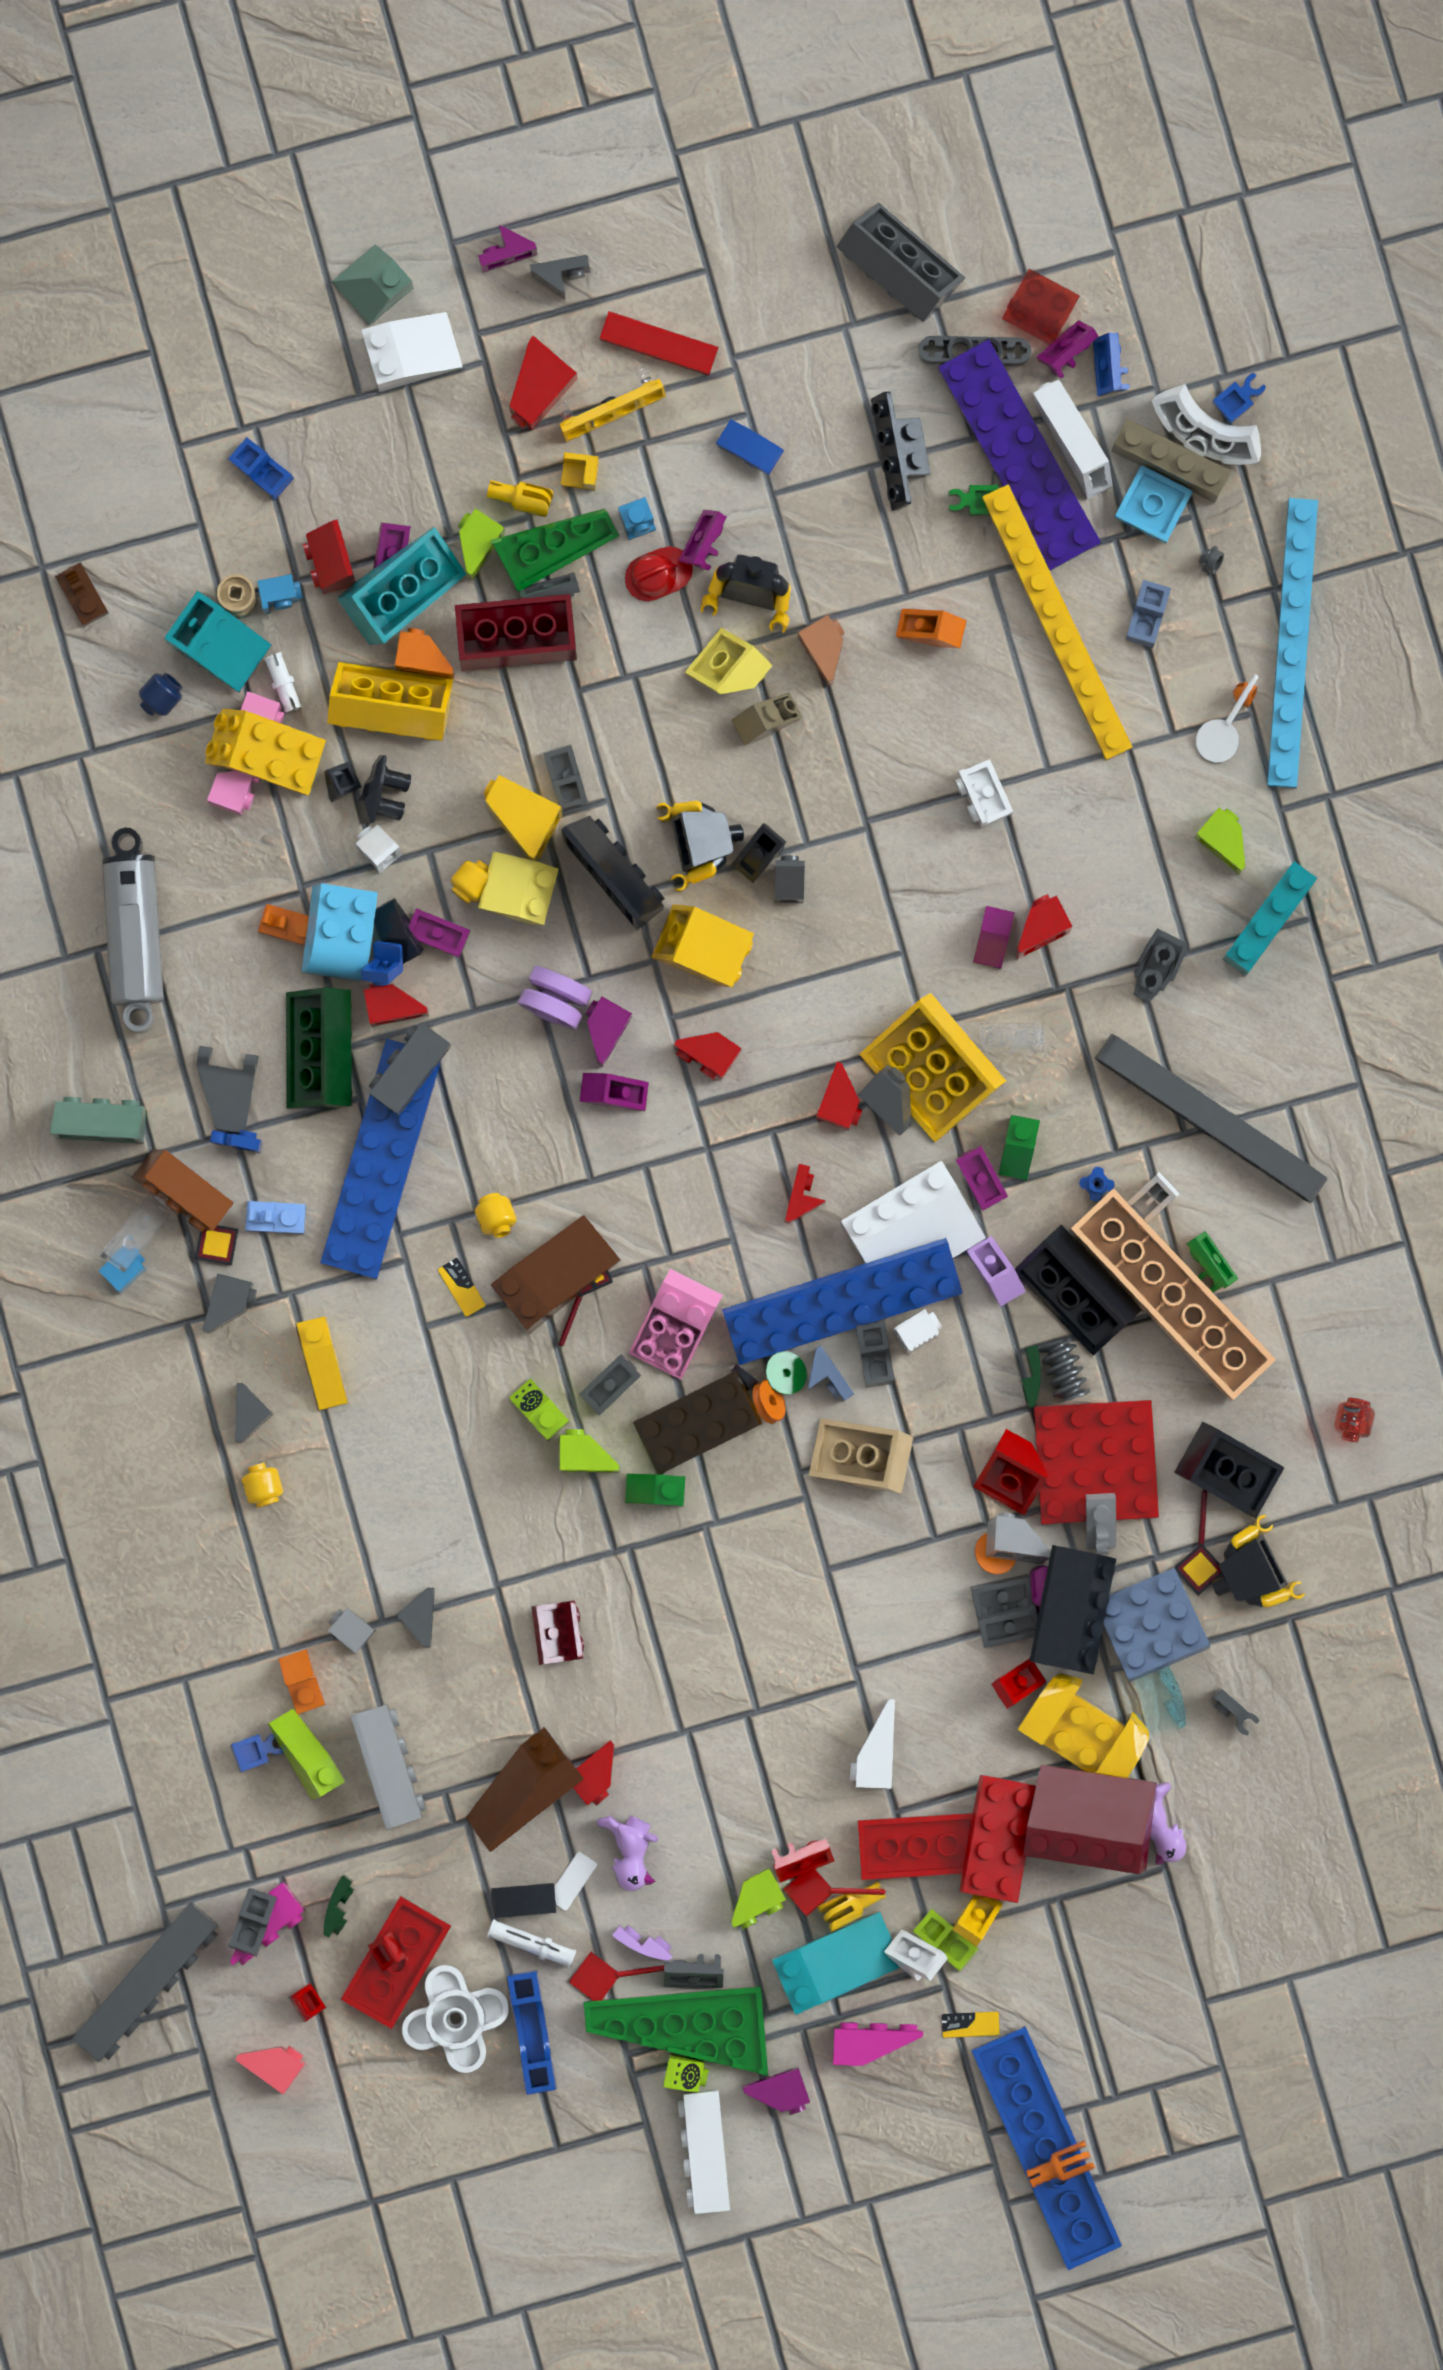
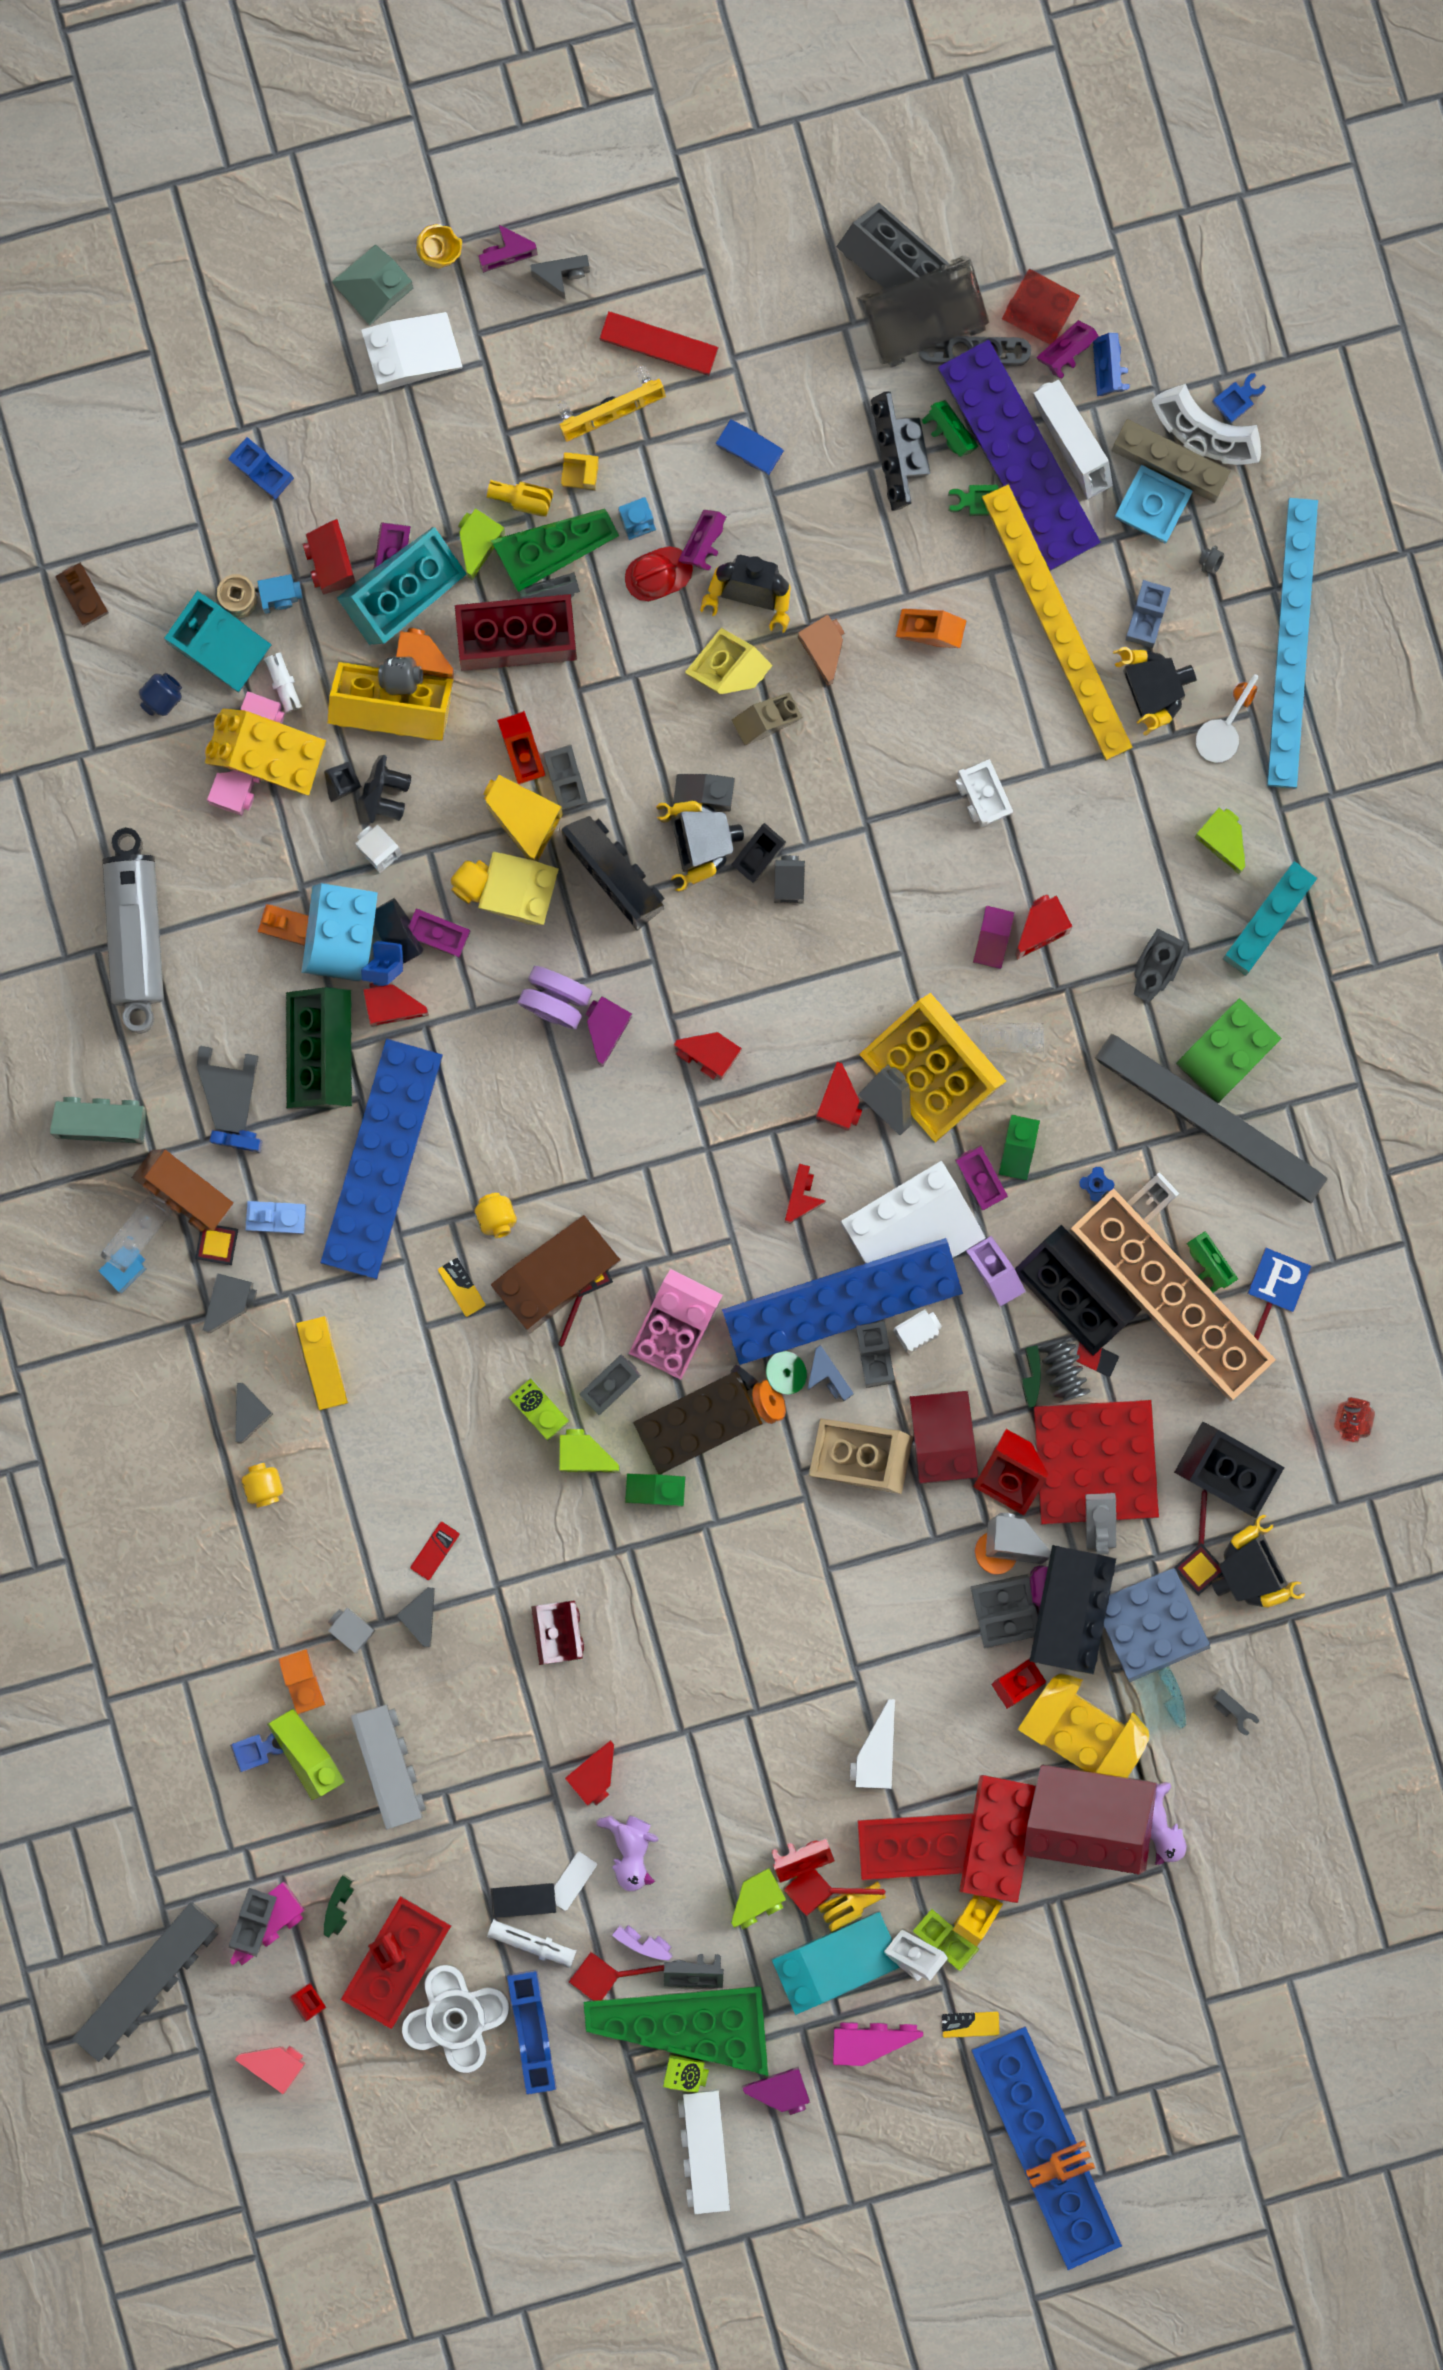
dark grey brick [369,1023,452,1116] -> none
reddish brown slope [466,1727,584,1852] -> none
red slope [509,336,578,430] -> none
magenta slope [579,1073,649,1111] -> none
yellow slope [651,904,754,988] -> none
none -> dark grey head [378,657,423,695]
none -> red sticker [410,1522,460,1580]
none -> yellow hair [416,224,462,269]
none -> red slope [497,711,546,784]
none -> dark grey slope [673,774,735,811]
none -> clear smoke windscreen [856,255,990,367]
none -> dark red slope [909,1391,978,1484]
none -> green plate [922,400,979,457]
none -> sticker [1071,1342,1119,1377]
none -> black torso [1113,647,1197,736]
none -> bright green brick [1176,998,1282,1104]
none -> blue piece [1247,1247,1311,1340]

